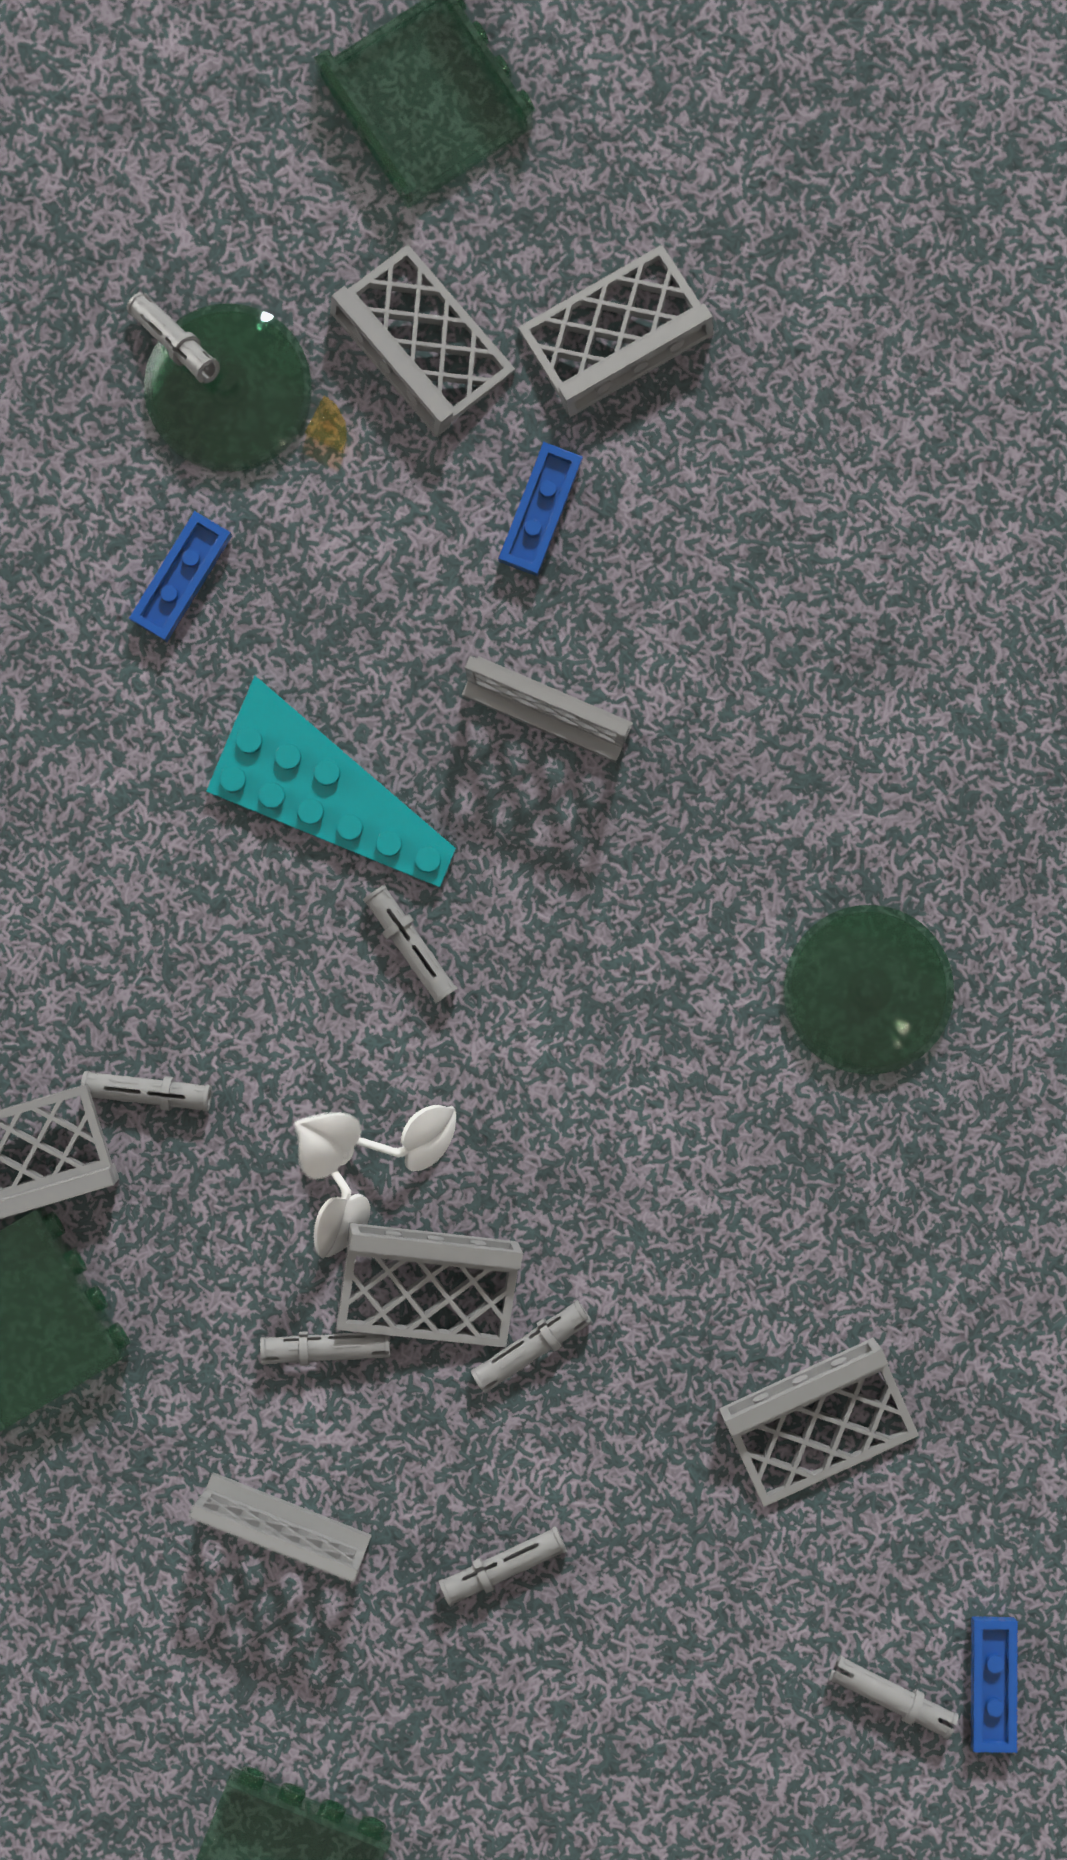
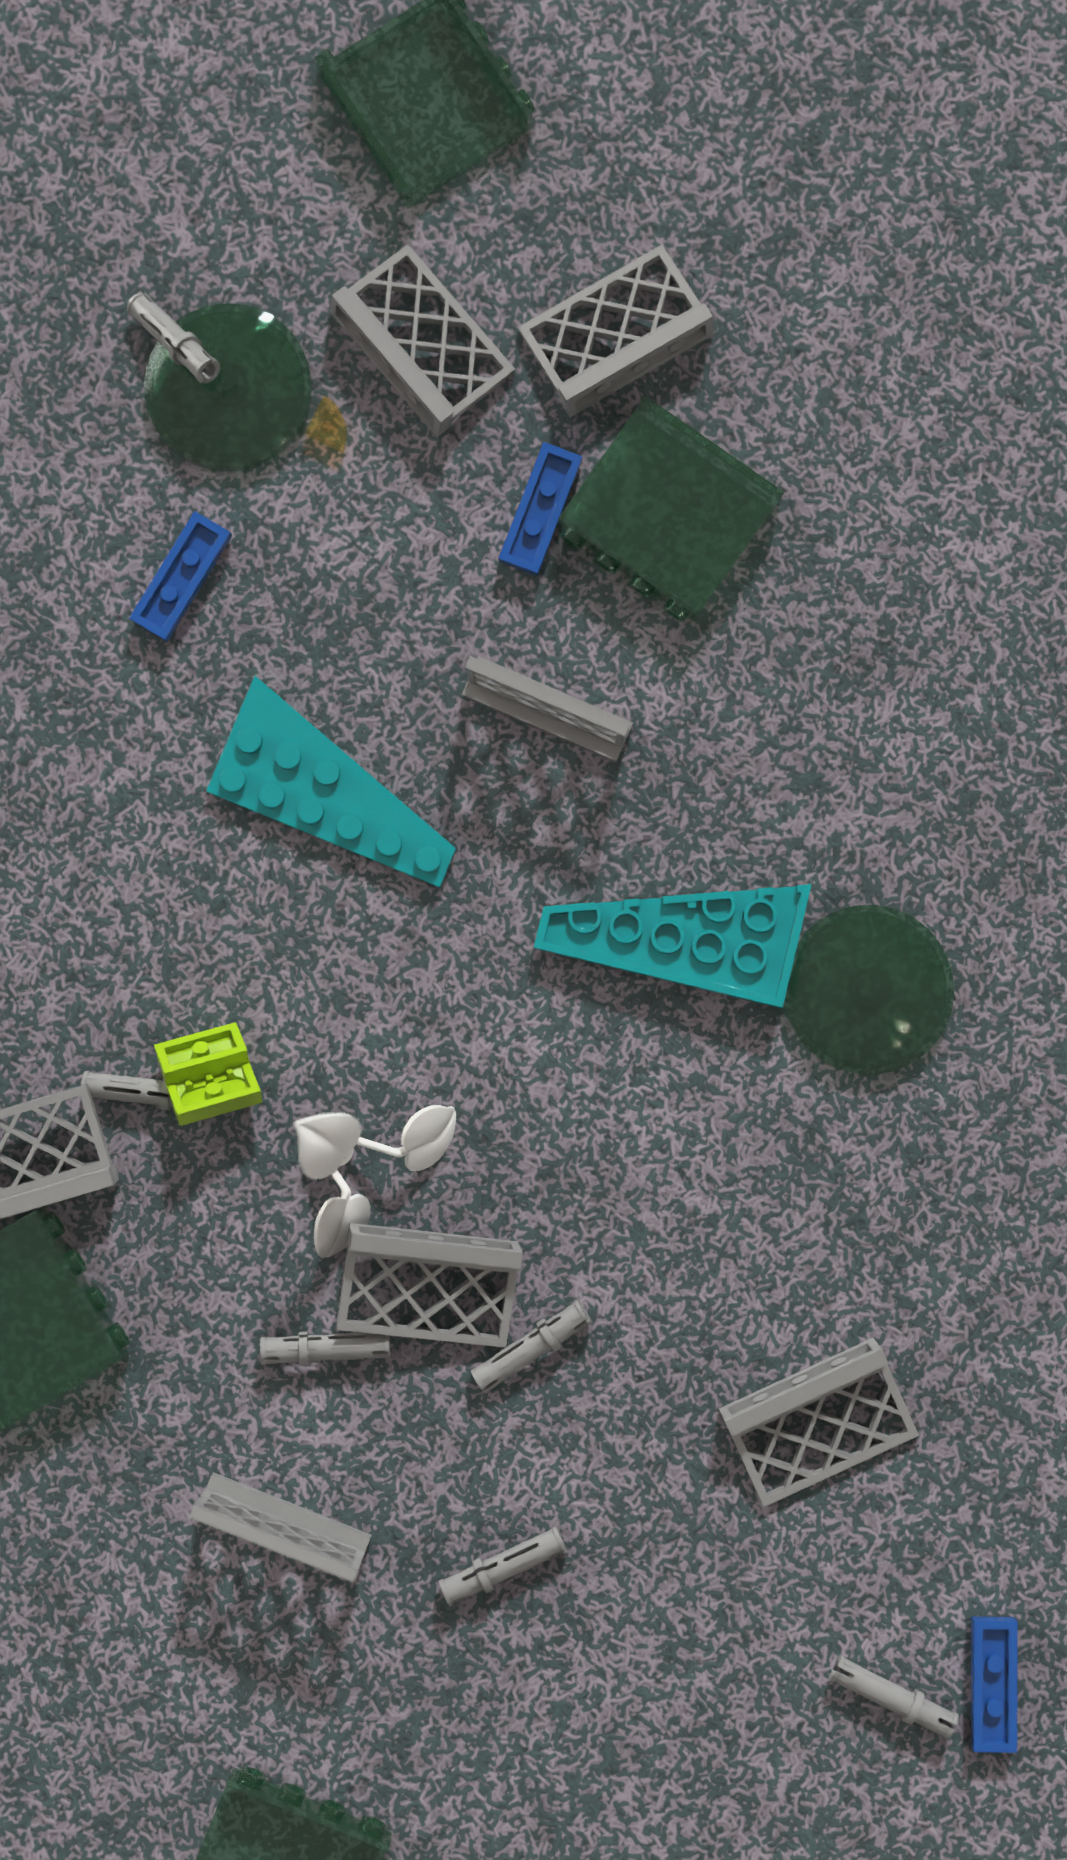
light grey pin [363,884,458,1004] -> none
none -> lime slope [154,1022,263,1126]
none -> teal wing [533,884,812,1009]
none -> clear green panel [558,396,784,623]

